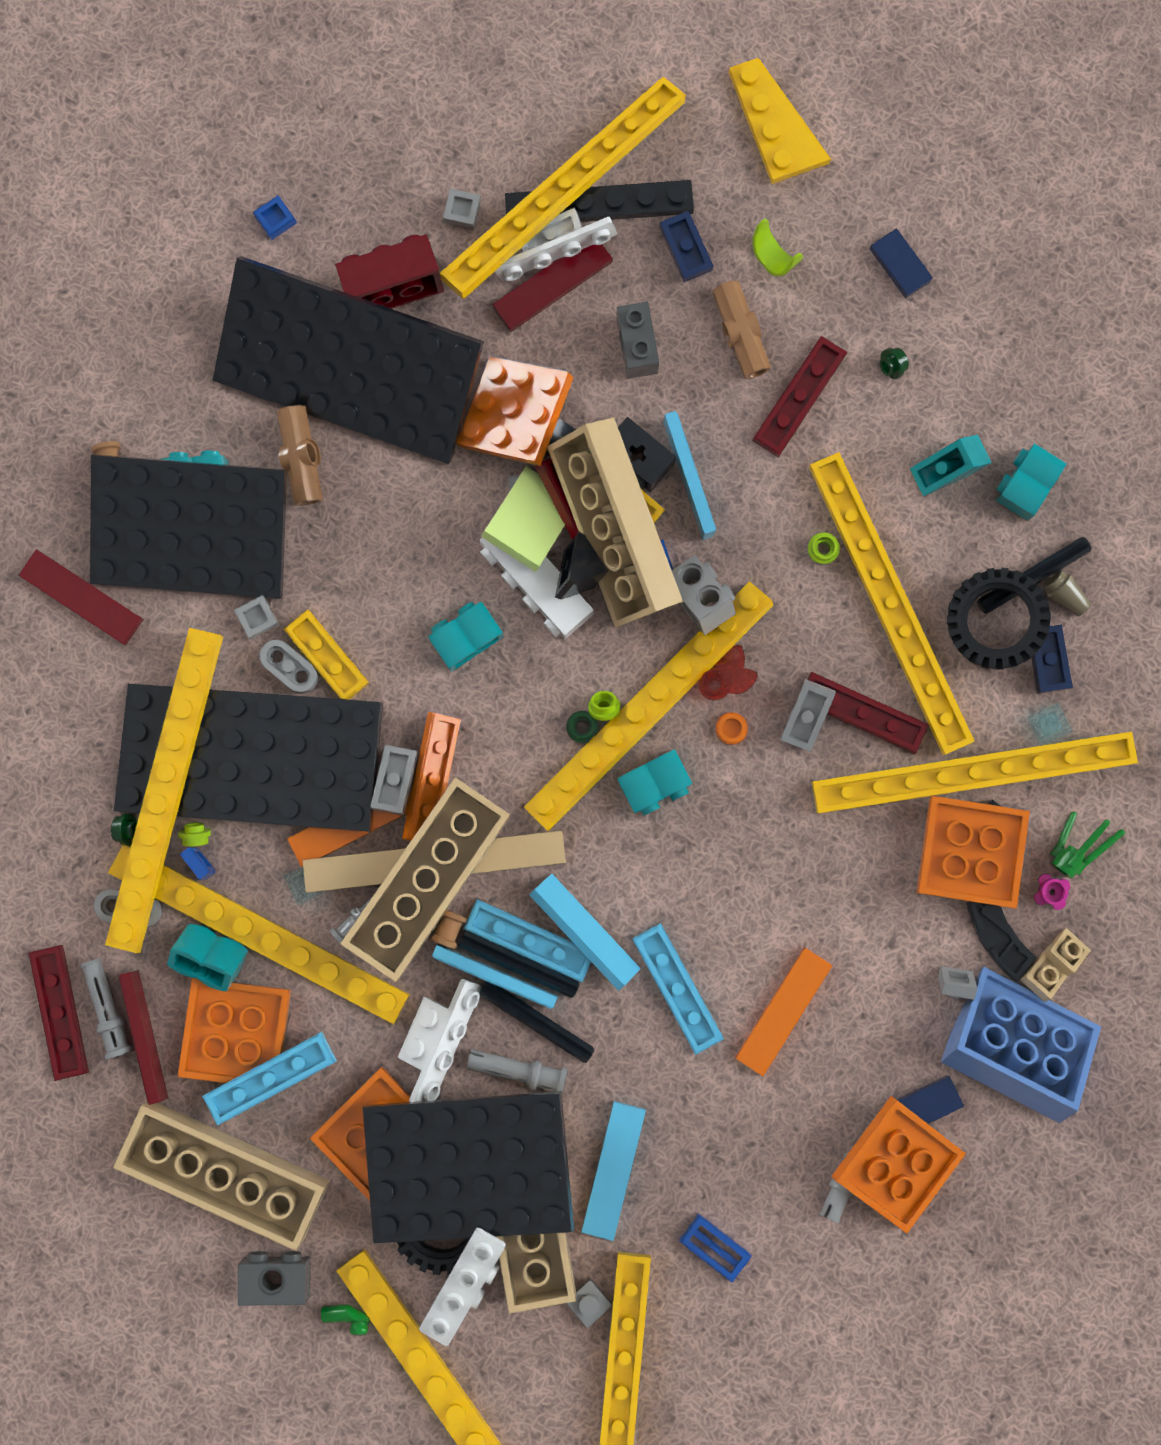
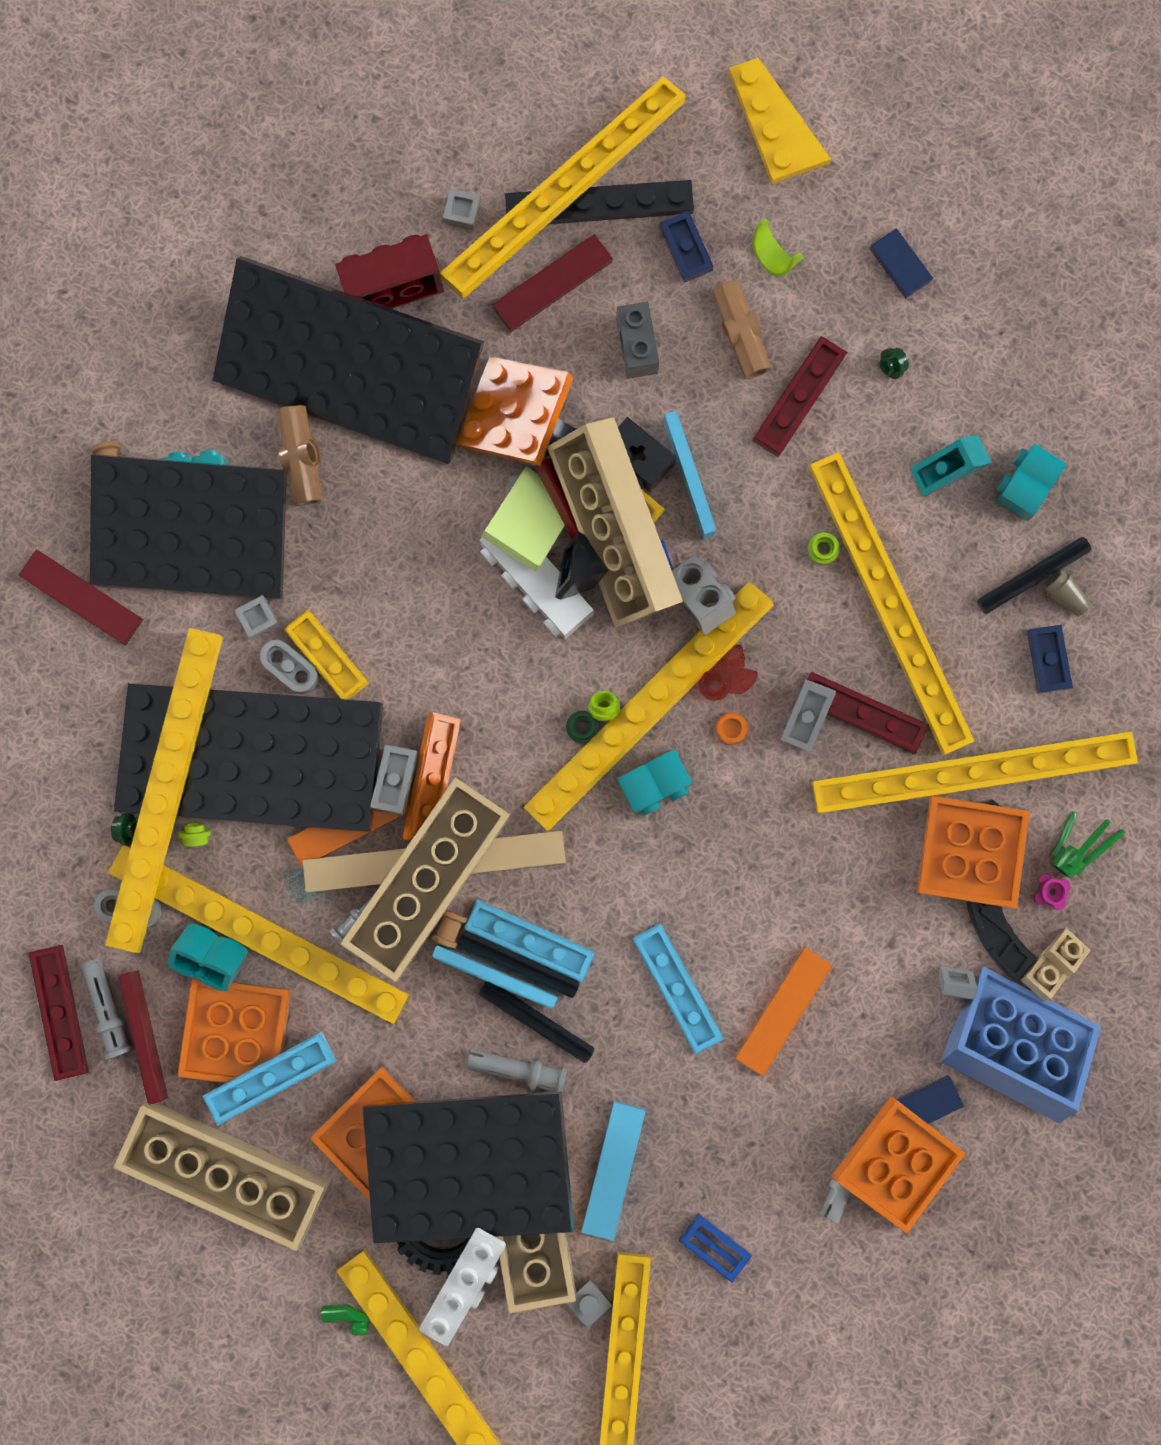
blue tile [180,847,216,880] -> none
dark grey brick [238,1251,310,1306] -> none
blue tile [252,195,297,240] -> none
white bracket [398,979,482,1102] -> none
teal brick [428,601,504,672] -> none
white bracket [495,208,617,281] -> none
medium azure tile [529,874,641,991] -> none
black tyre [947,568,1051,670] -> none
clear light blue tile [1027,703,1073,746] -> none

